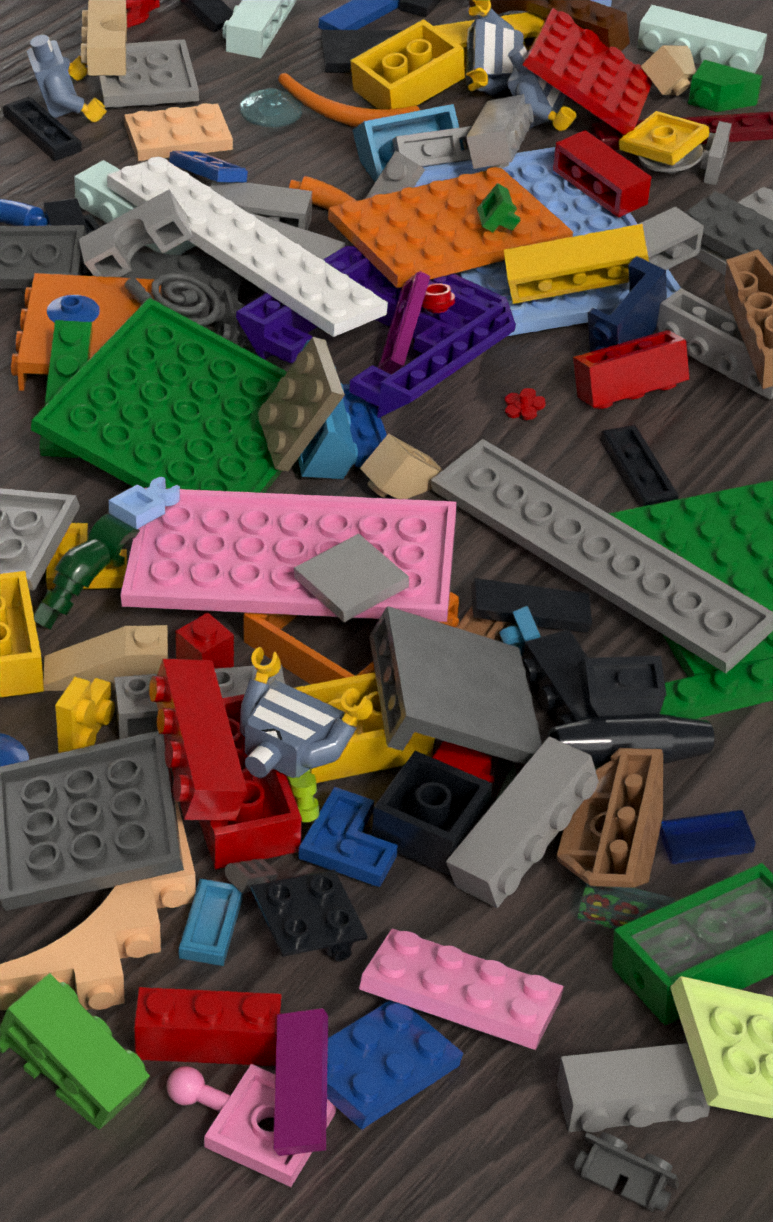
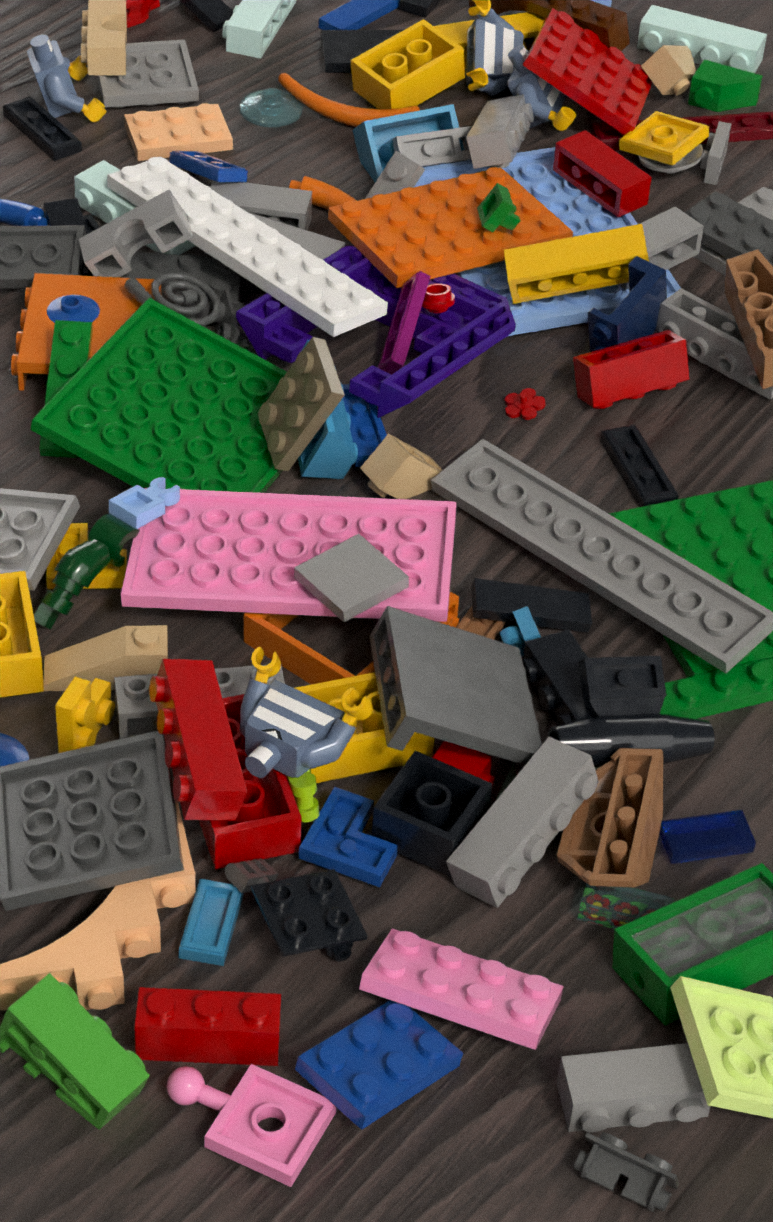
red brick [176,612,234,669] -> none
magenta tile [273,1008,328,1156] -> none

